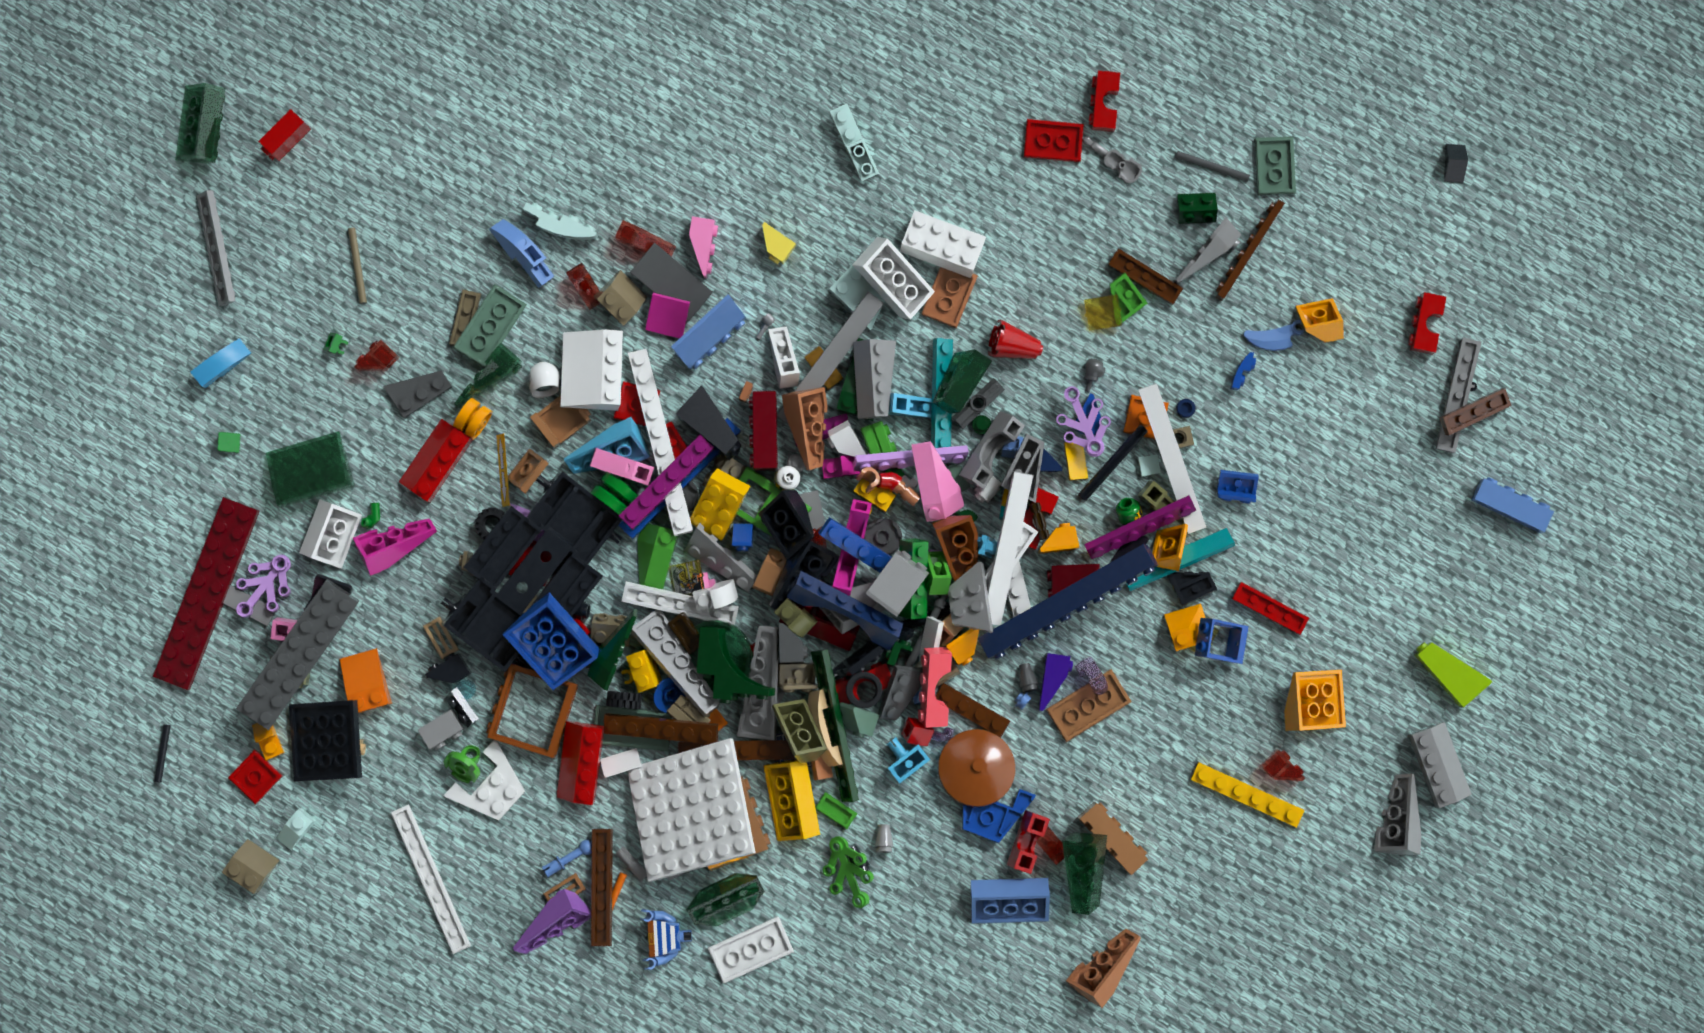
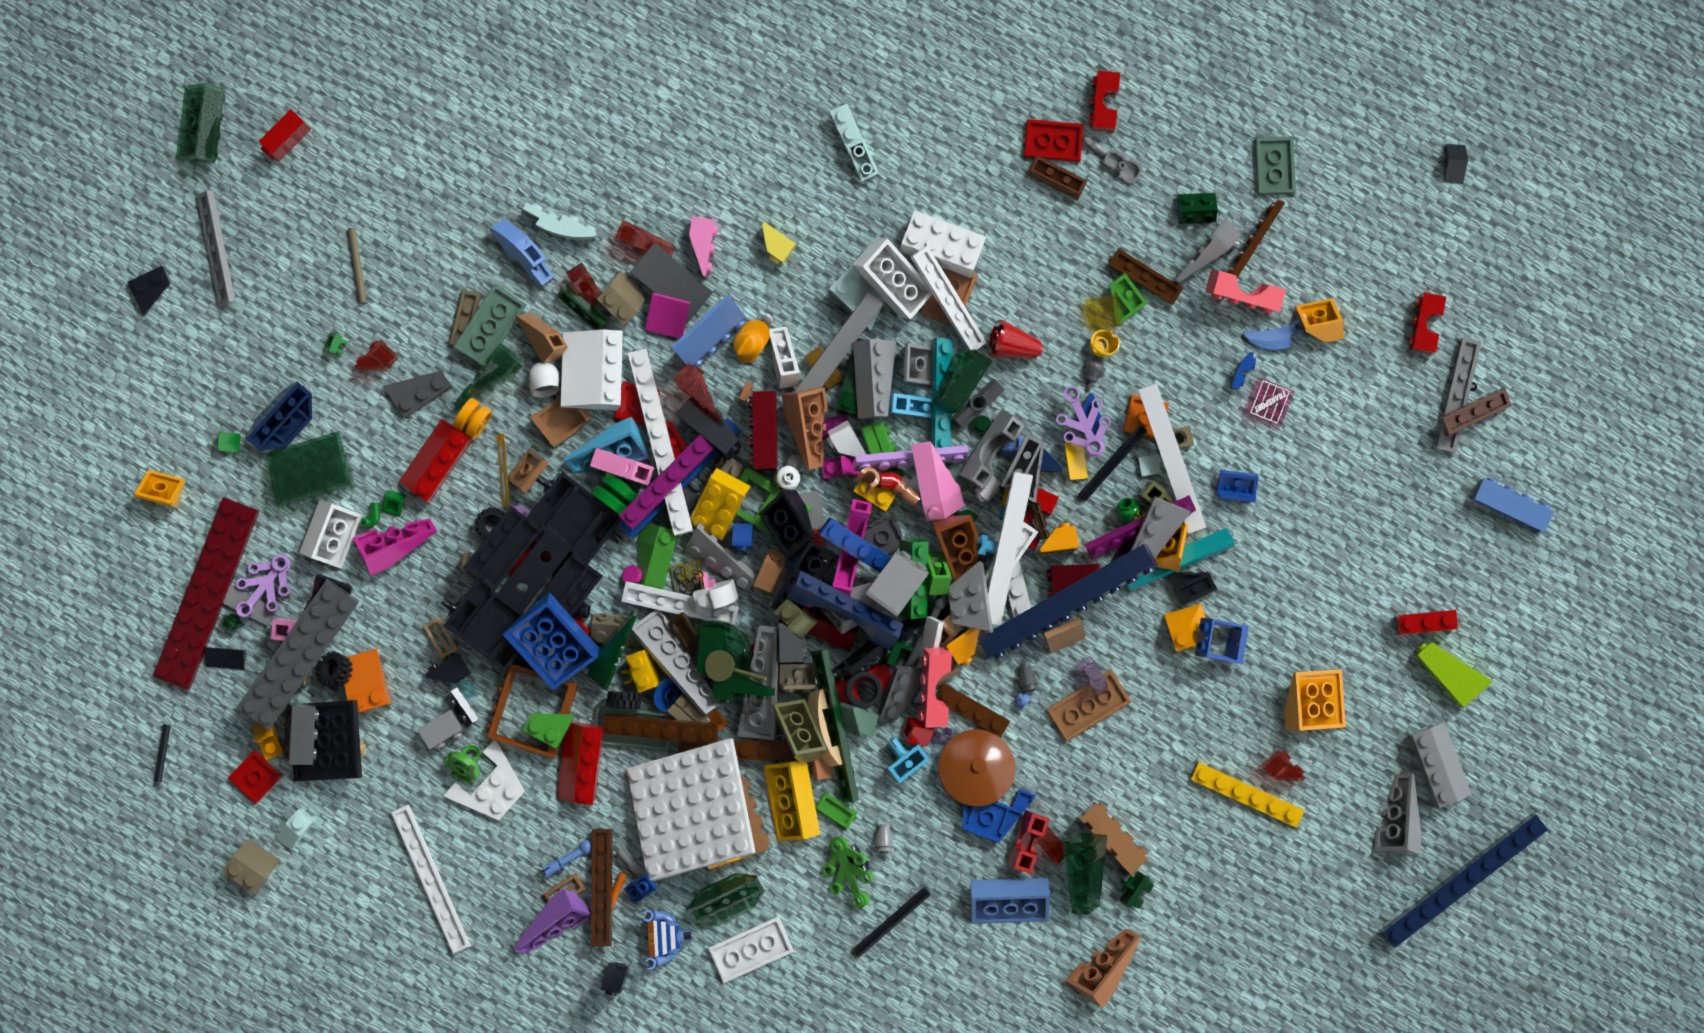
dark azure slope [190,338,251,388] -> none
white slope [600,748,642,778] -> none
dark purple slope [1038,653,1073,711] -> none
dark grey bar [1175,151,1250,182] -> none
dark blue tile [1176,399,1196,418] -> none
red plate [1232,582,1309,635] -> none
none -> black wing [127,266,171,315]
none -> light orange slope [134,470,185,508]
none -> black slope [205,647,246,669]
none -> dark green plate [222,613,242,630]
none -> dark blue wedge [245,381,312,451]
none -> dark grey slope [283,703,318,765]
none -> black tyre [315,651,353,689]
none -> green slope [382,490,406,516]
none -> medium nougat slope [515,313,568,363]
none -> bright green wing [523,713,575,749]
none -> dark green tile [557,283,608,330]
none -> black slope [601,961,630,996]
none -> dark pink tile [622,565,642,584]
none -> blue slope [624,873,658,904]
none -> clear red slope [673,363,720,420]
none -> olive piece [705,650,767,681]
none -> light orange piece [733,320,770,363]
none -> black axle [853,887,930,957]
none -> light grey slope [903,343,933,385]
none -> white plate [910,246,987,353]
none -> reddish brown slope [1027,156,1088,200]
none -> medium nougat tile [1044,618,1085,654]
none -> yellow hair [1089,330,1120,358]
none -> dark green hips [1119,871,1154,909]
none -> light grey wing [1130,496,1191,557]
none -> coral arch [1205,270,1286,314]
none -> clear pink tile [1245,377,1295,427]
none -> dark blue brick [1379,814,1548,948]
none -> red arch [1395,610,1458,635]

